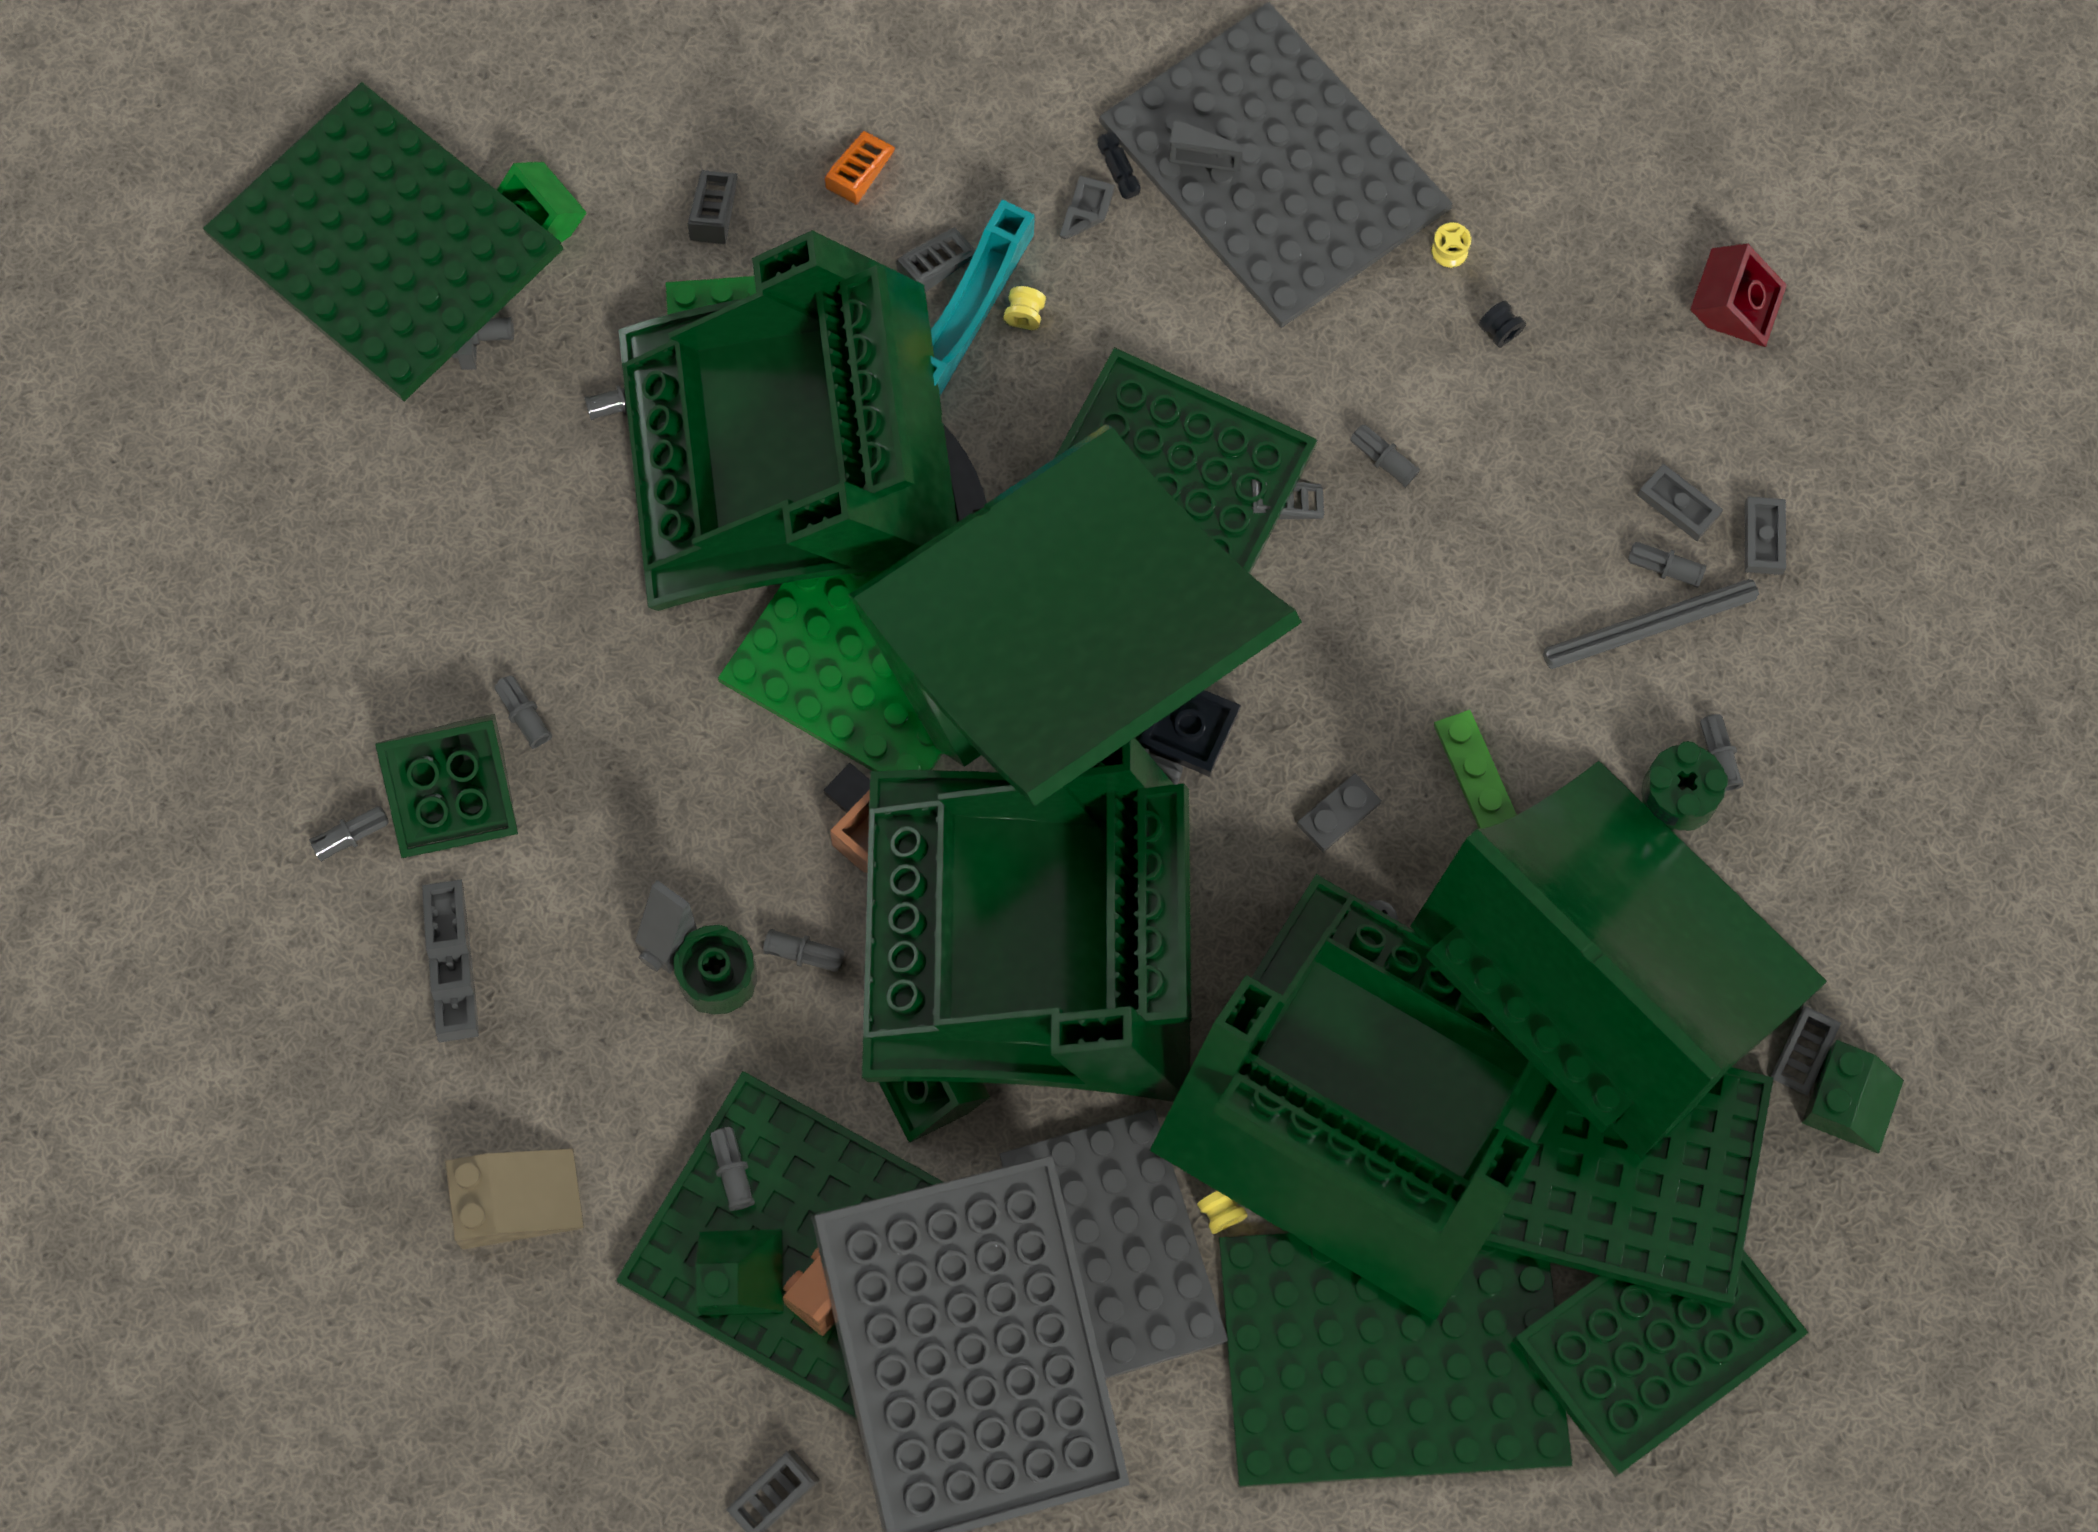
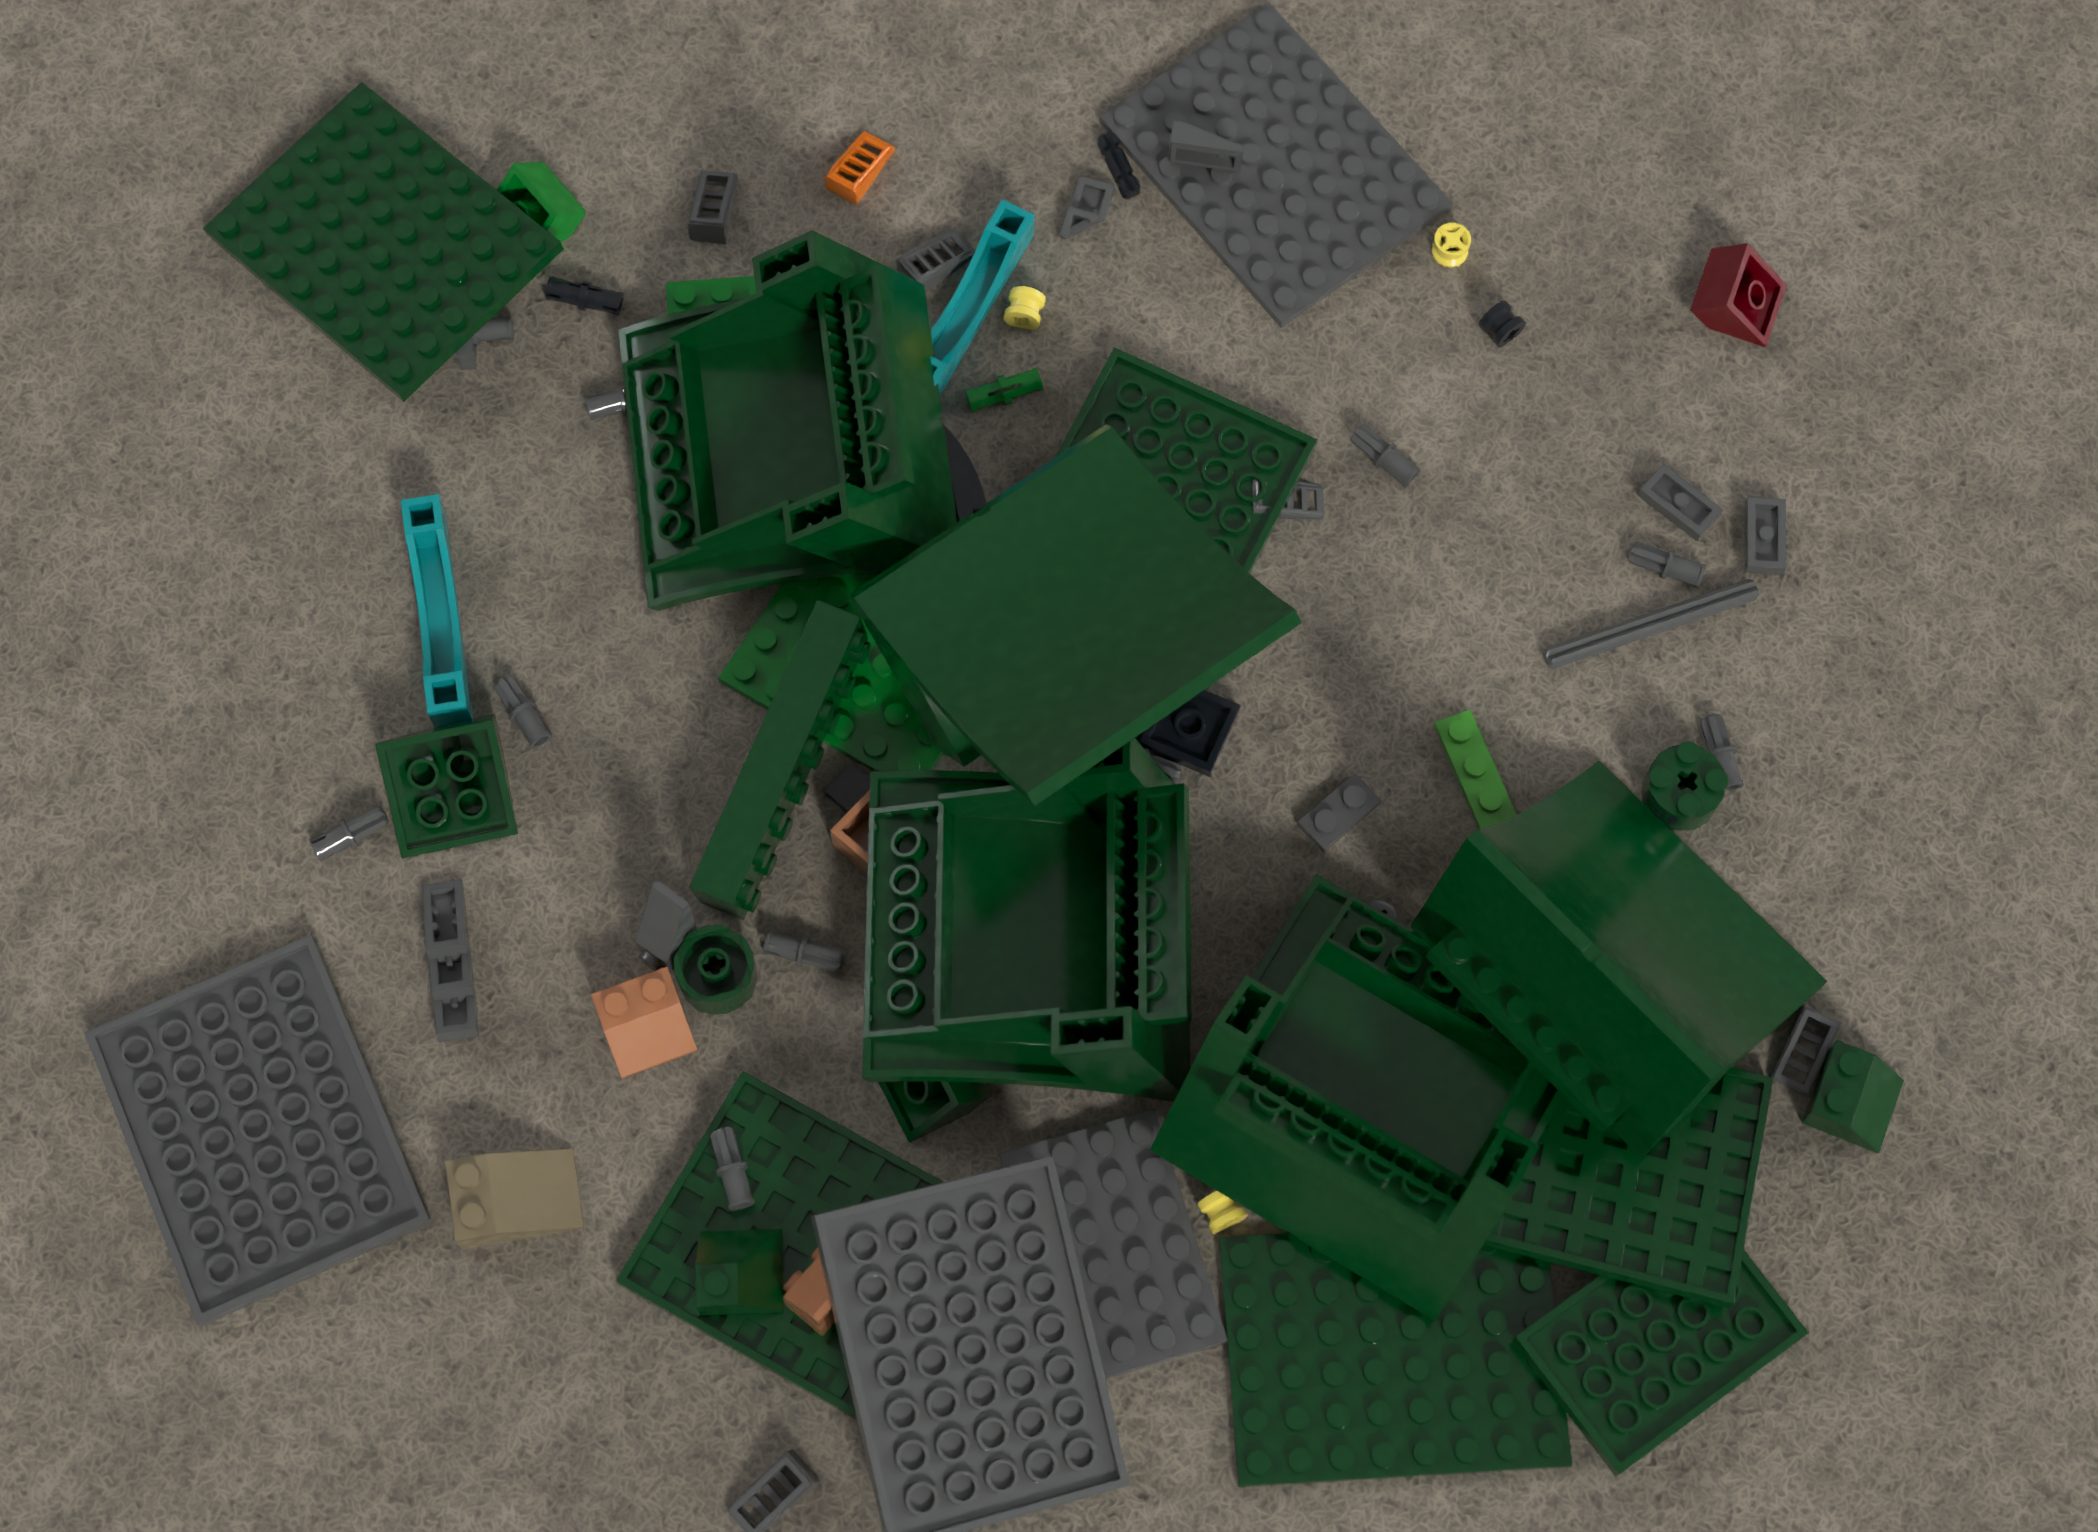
none -> dark grey plate [84,935,432,1327]
none -> teal arch [401,494,473,727]
none -> black pin [545,276,624,316]
none -> nougat slope [591,967,698,1079]
none -> dark green brick [689,600,871,920]
none -> green pin [965,368,1043,413]

